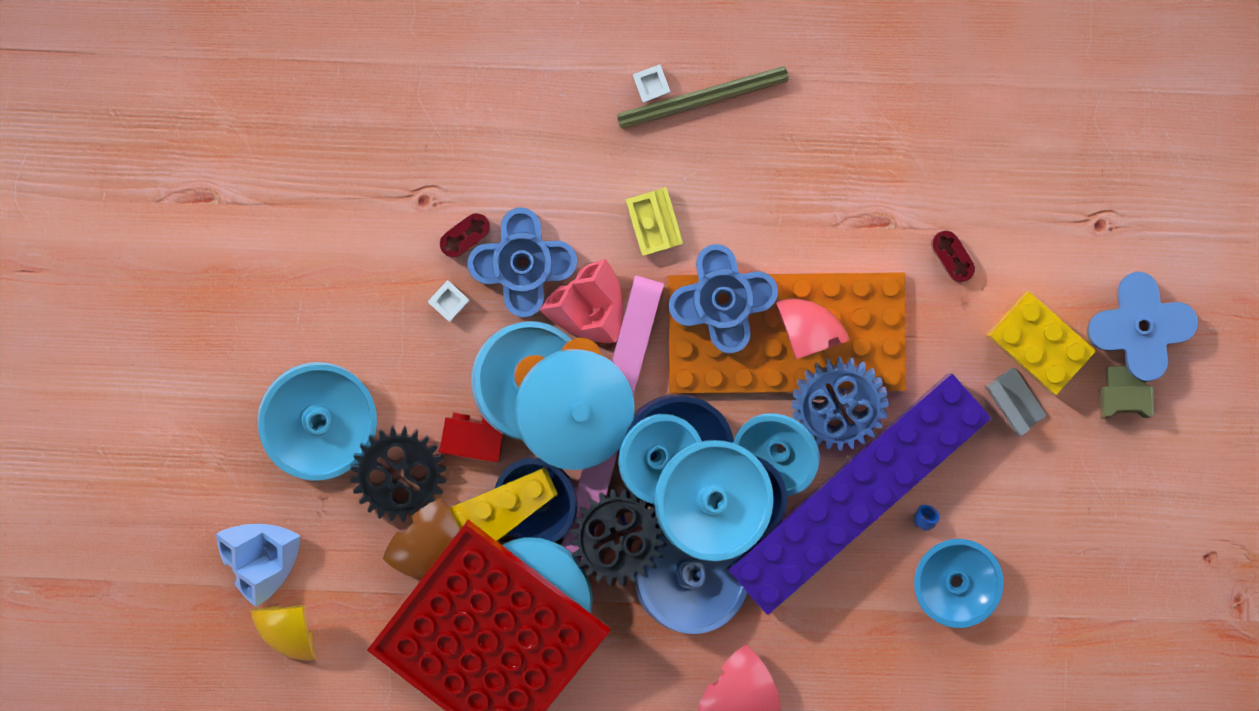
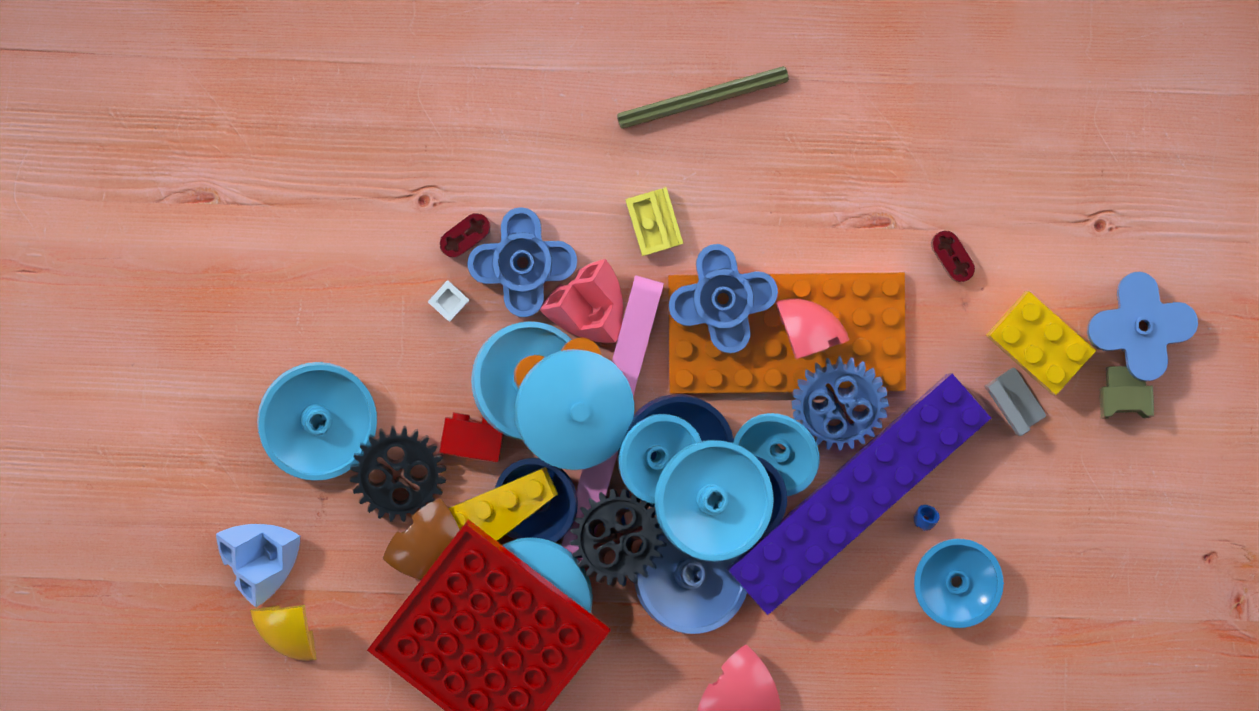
white plate [632,64,671,103] -> none

